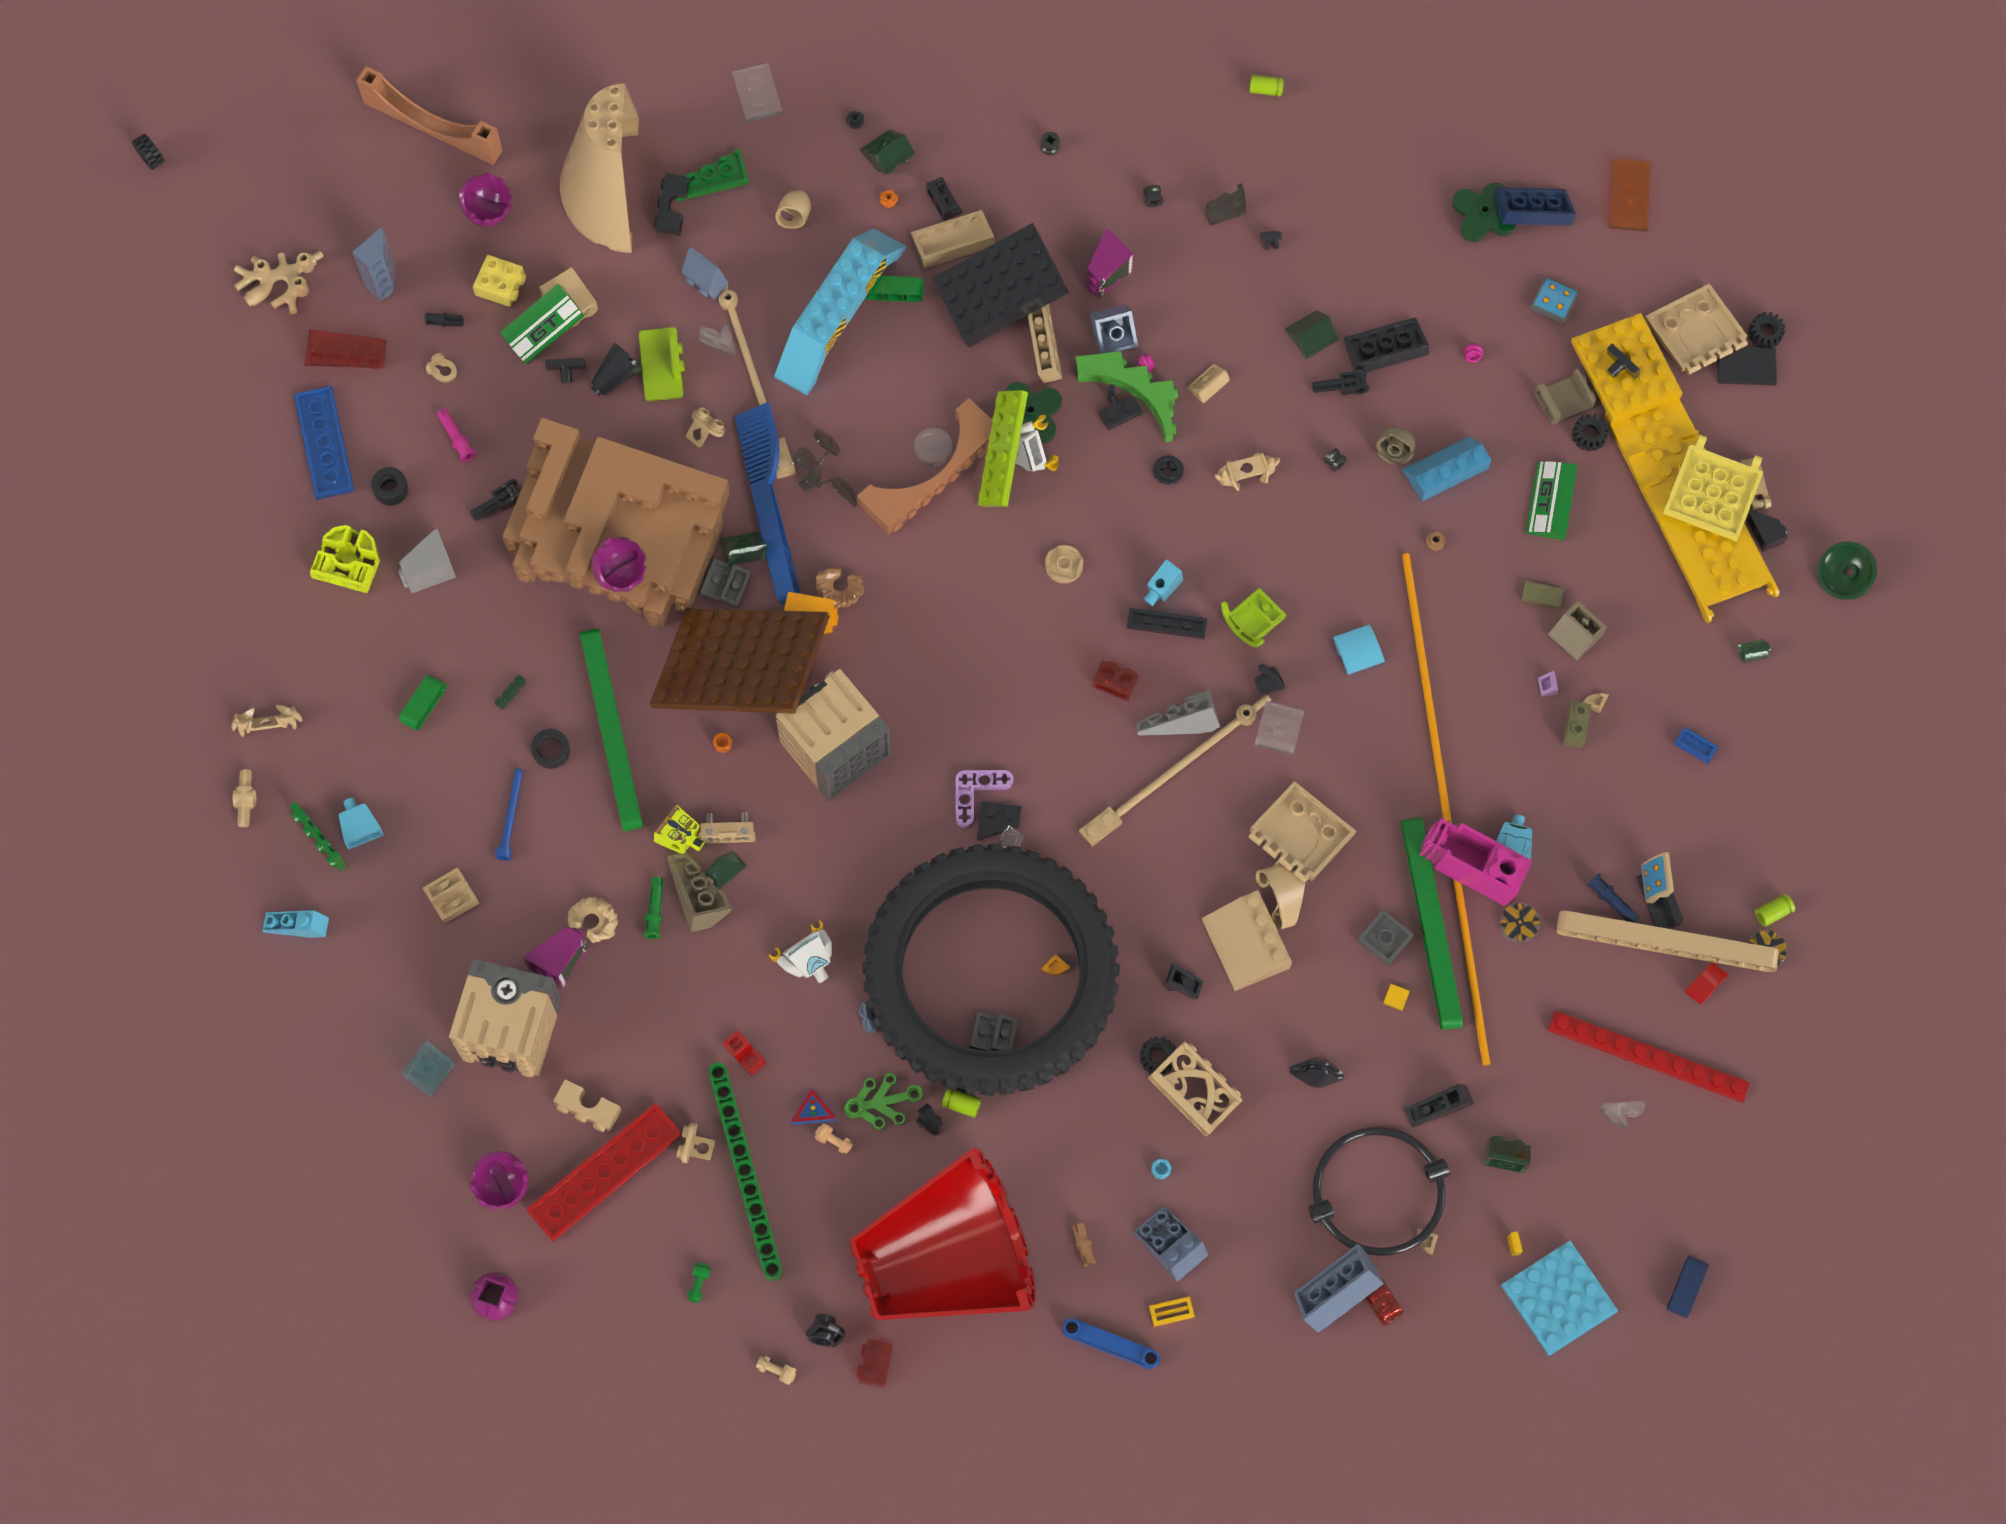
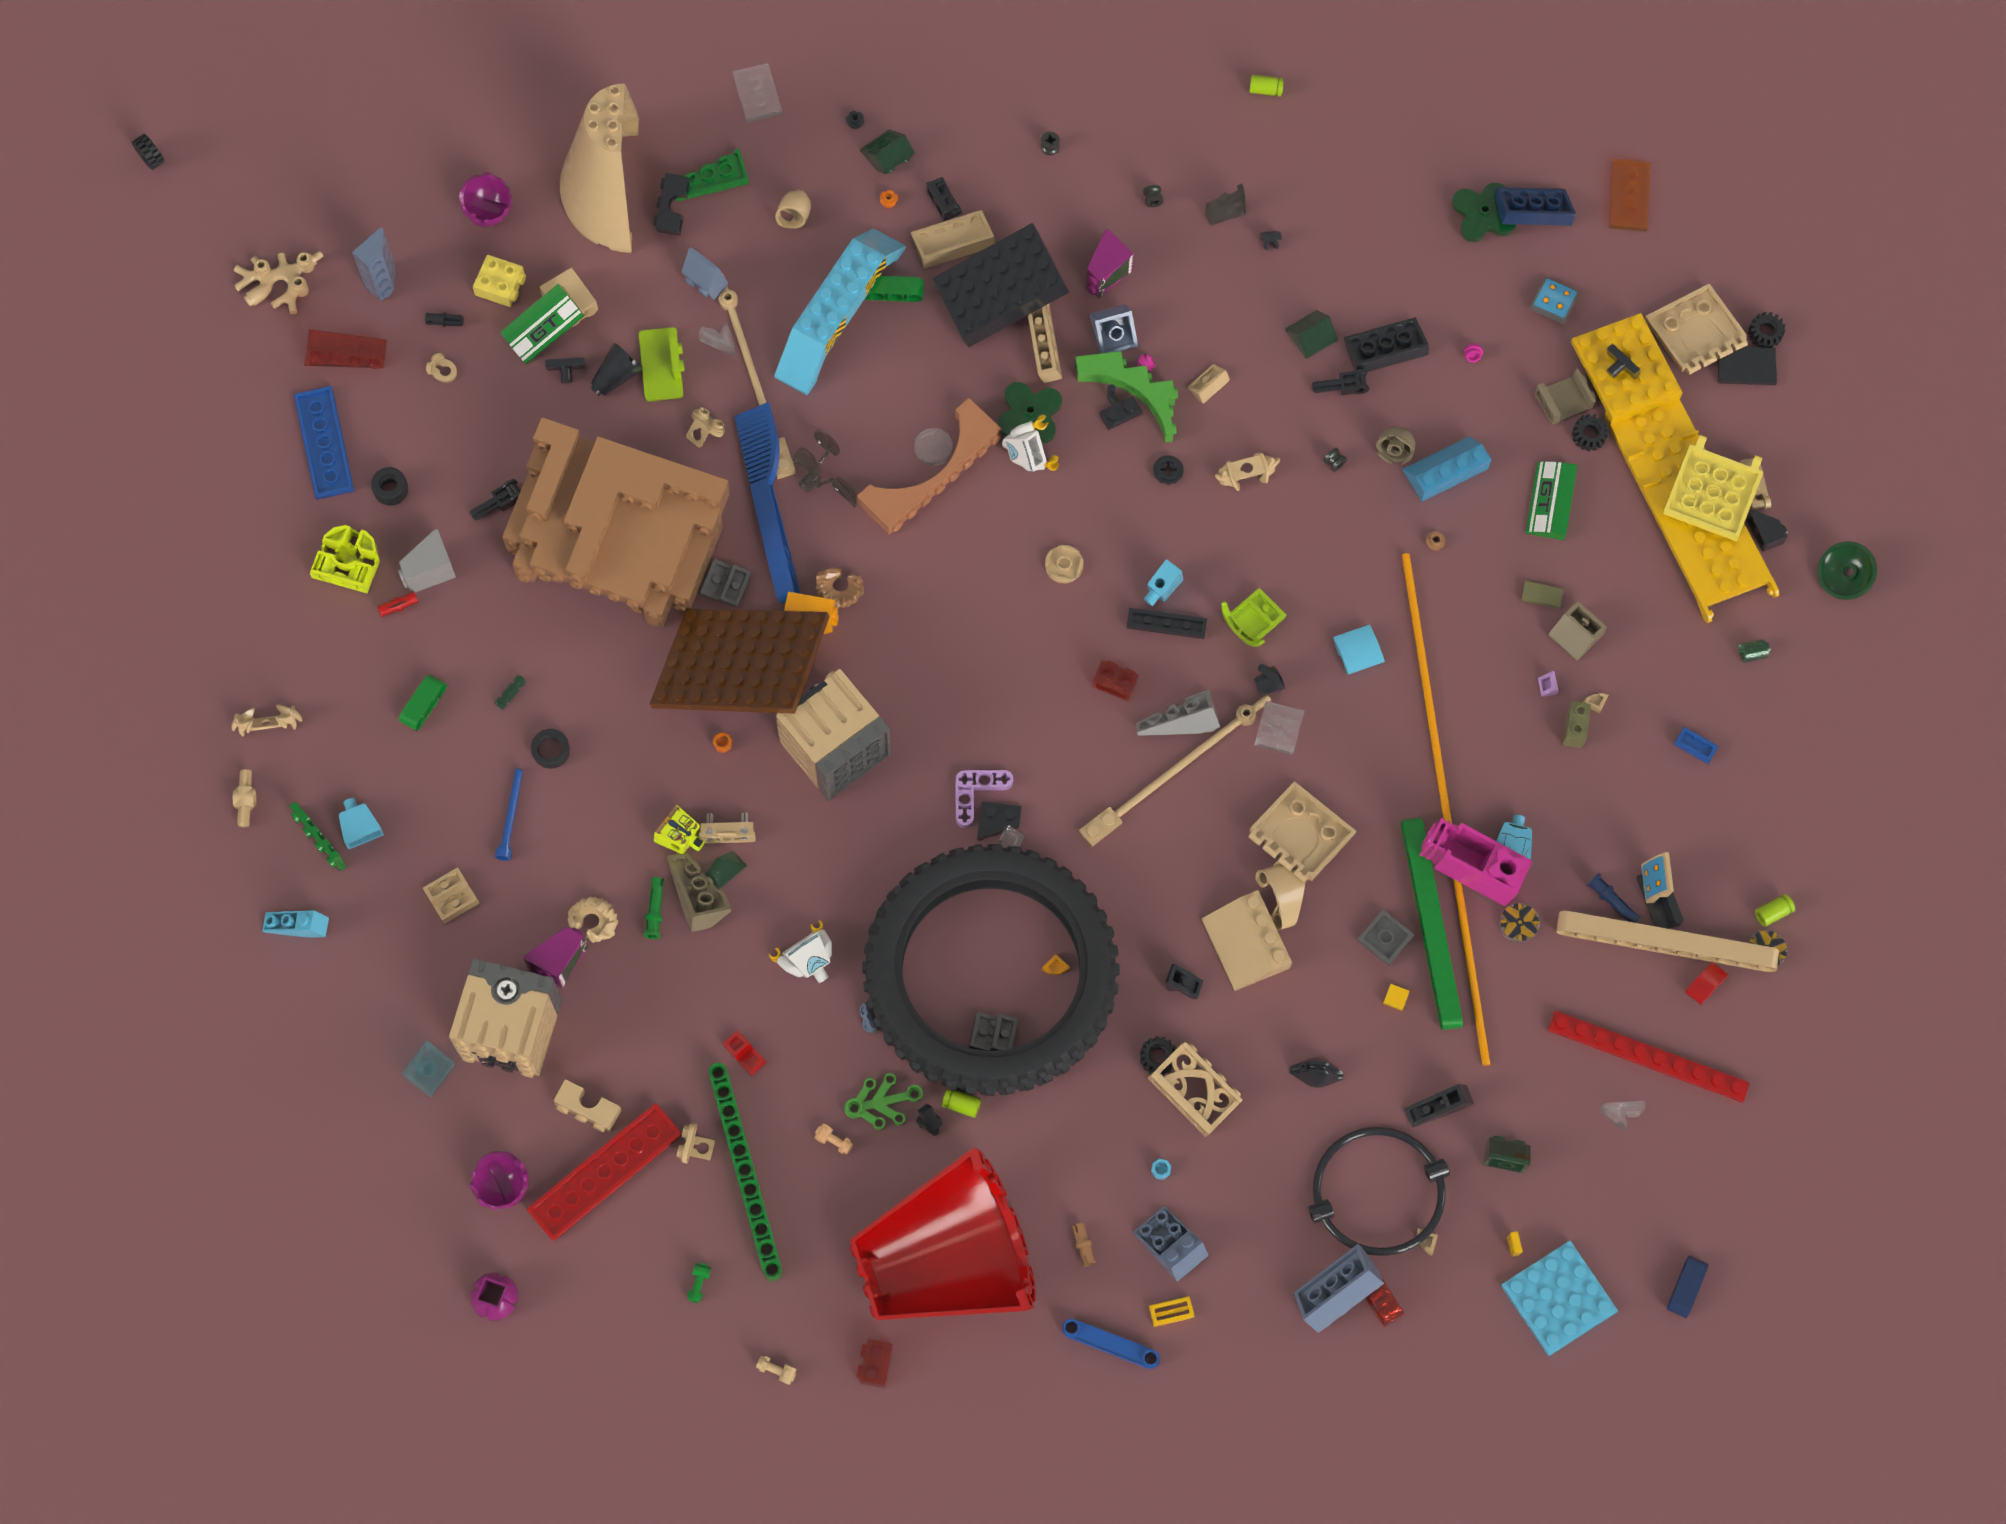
nougat arch [356,66,503,165] -> none
dark pink pin [436,409,477,463] -> none
green beam [580,628,643,832] -> none
magenta piece [591,537,647,592] -> none
clear green slope [720,531,767,566] -> none
piece [791,1089,837,1125] -> none
black piece [806,1314,845,1348] -> none
lime plate [978,390,1028,507] -> none
none -> red pin [377,591,419,617]

